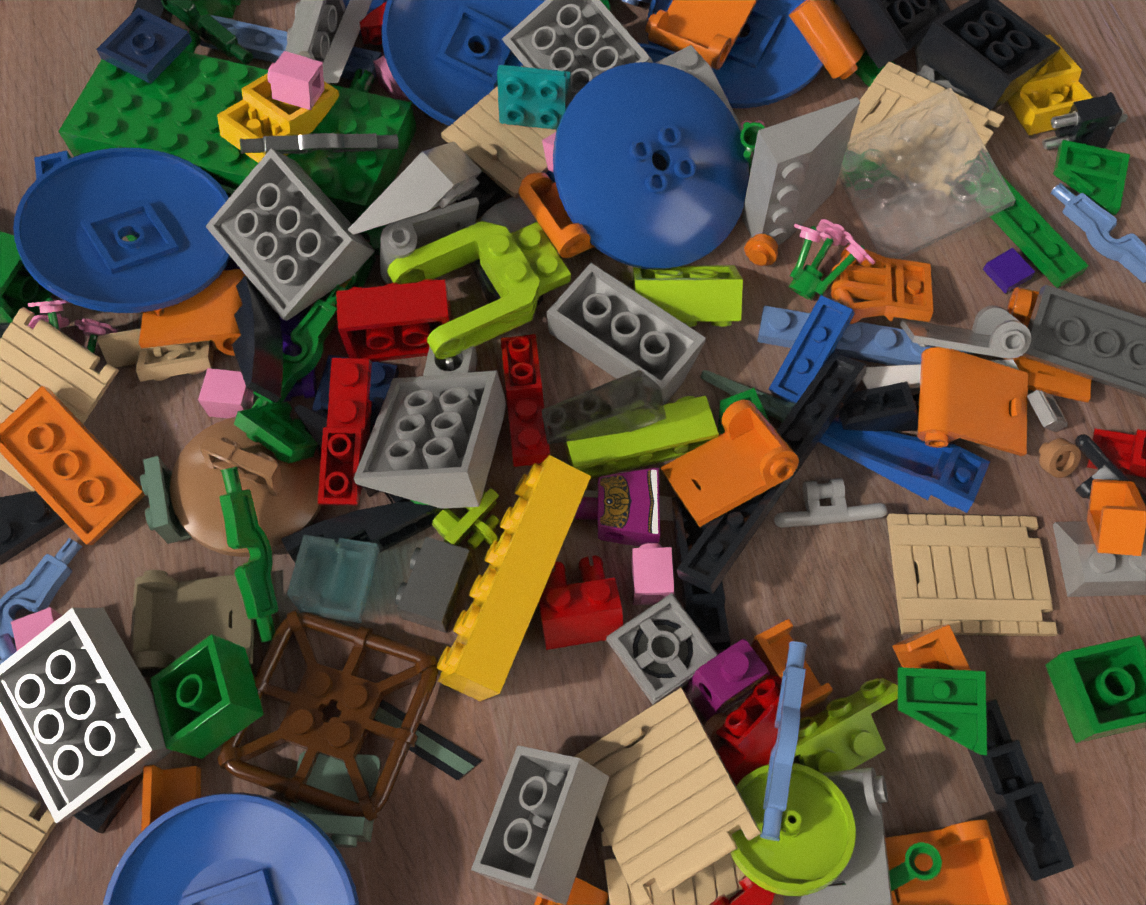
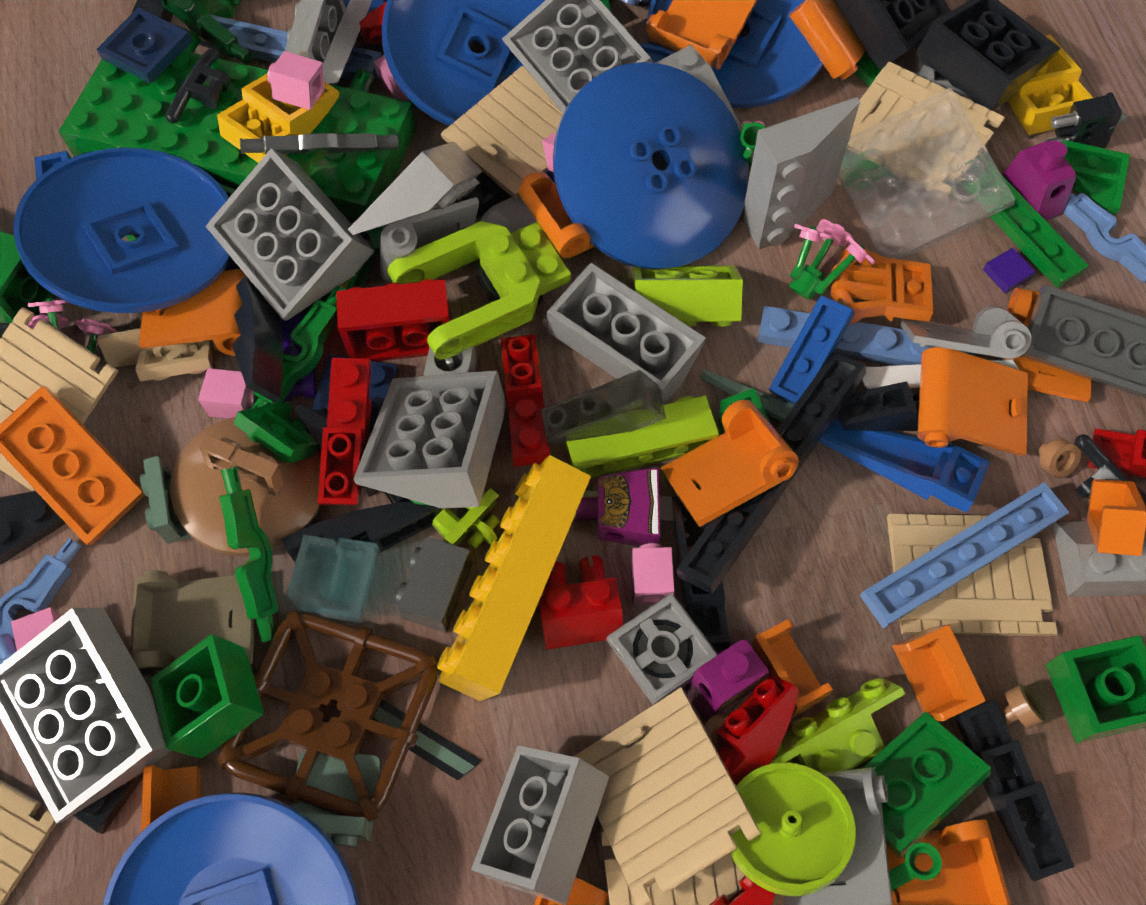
teal bracket [497,65,571,129] -> none
orange plate [744,234,778,266] -> none
medium blue piece [760,641,807,841] -> none
light grey piece [774,478,887,528] -> none
green wing [898,667,987,755] -> none
light grey tile [1027,390,1068,432] -> none
none -> black piece [166,48,232,124]
none -> medium blue plate [860,482,1070,629]
none -> green plate [863,711,991,859]
none -> medium nougat tile [1001,684,1045,729]
none -> magenta torso [1002,141,1076,220]

